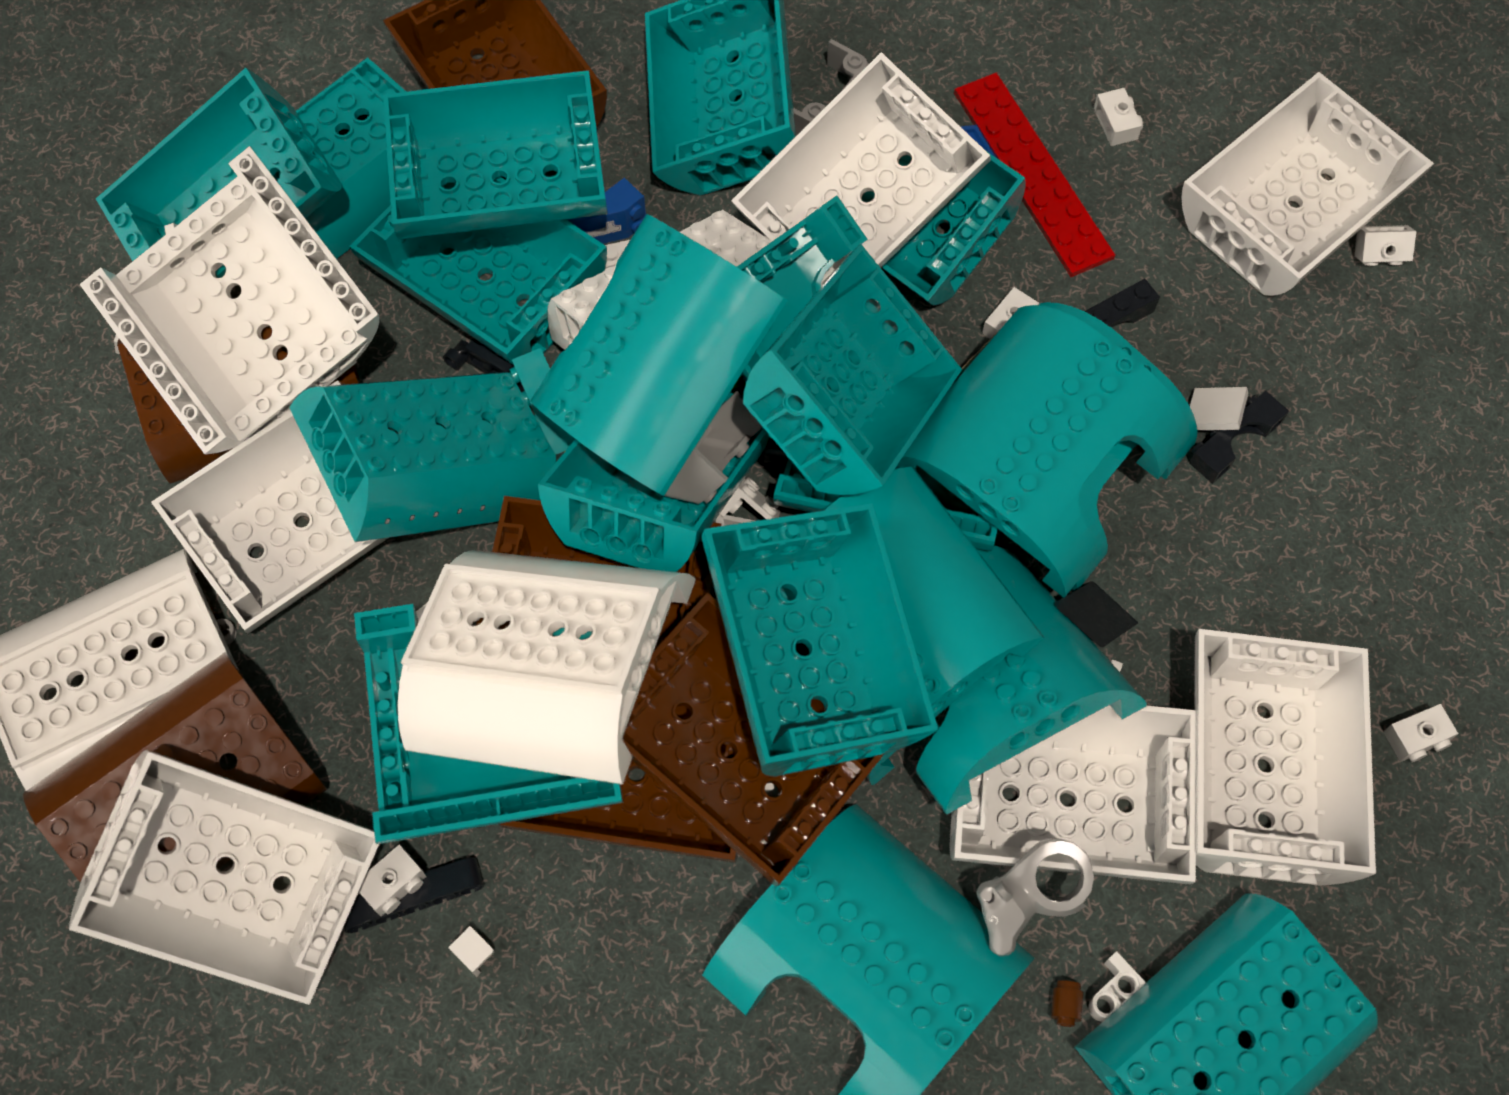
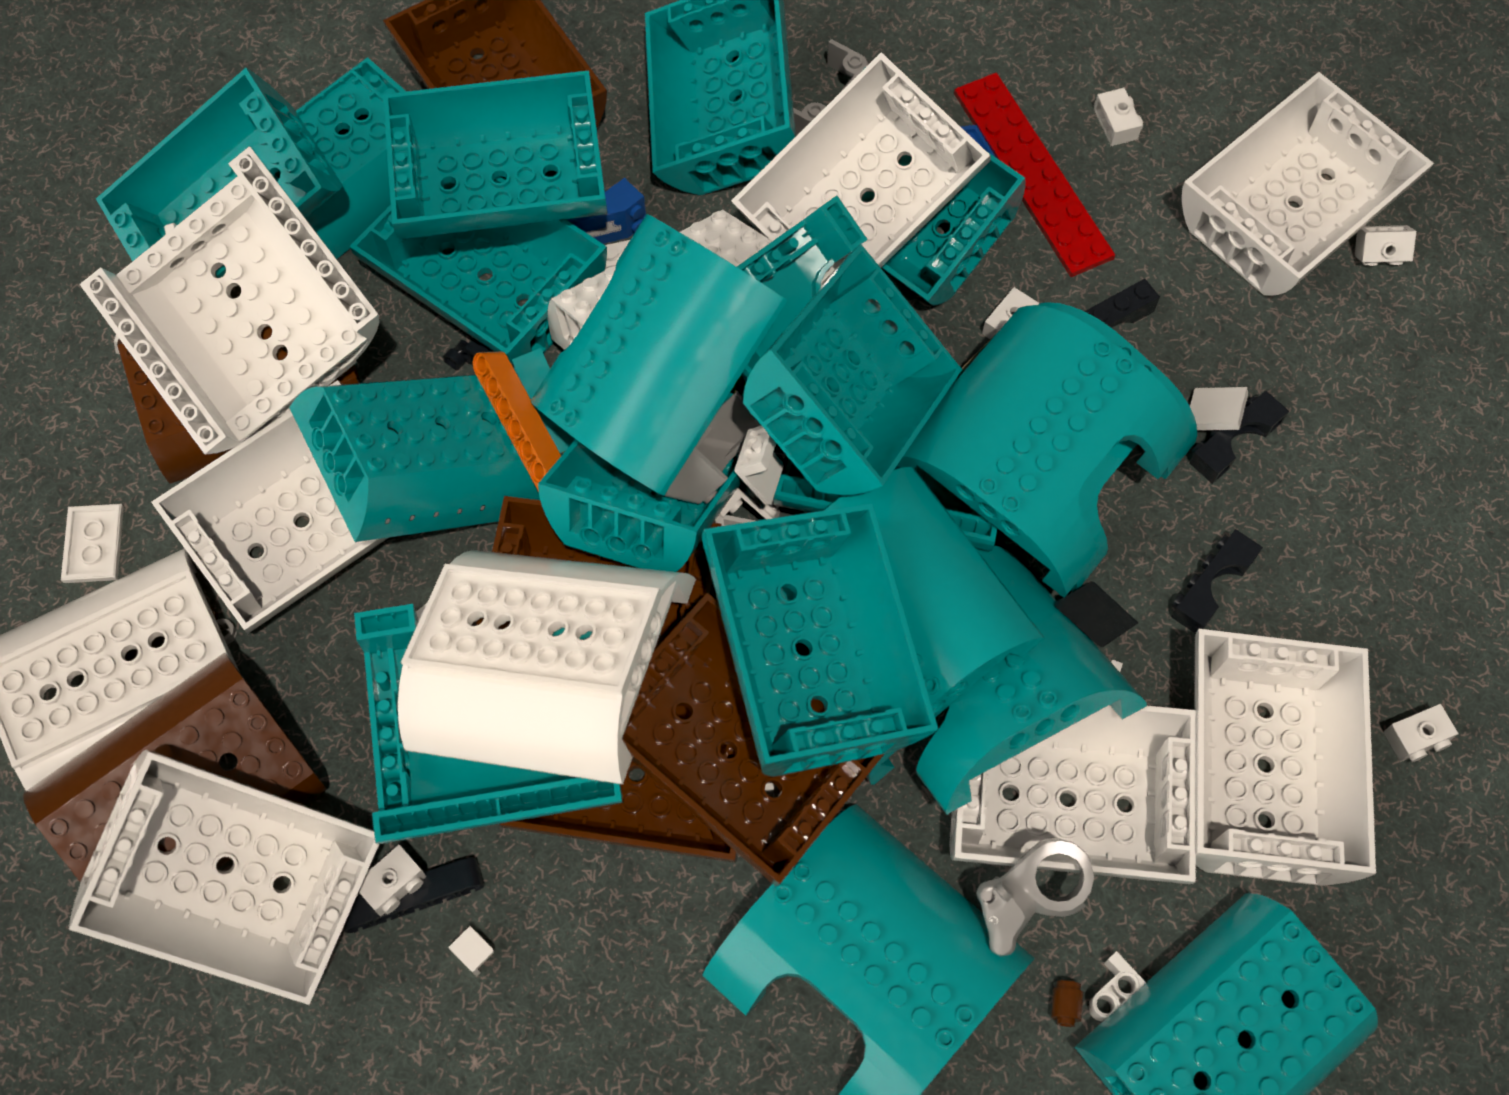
none -> white tile [61,504,124,583]
none -> orange beam [473,351,561,492]
none -> white bracket [734,425,784,505]
none -> black arch [1171,529,1263,634]

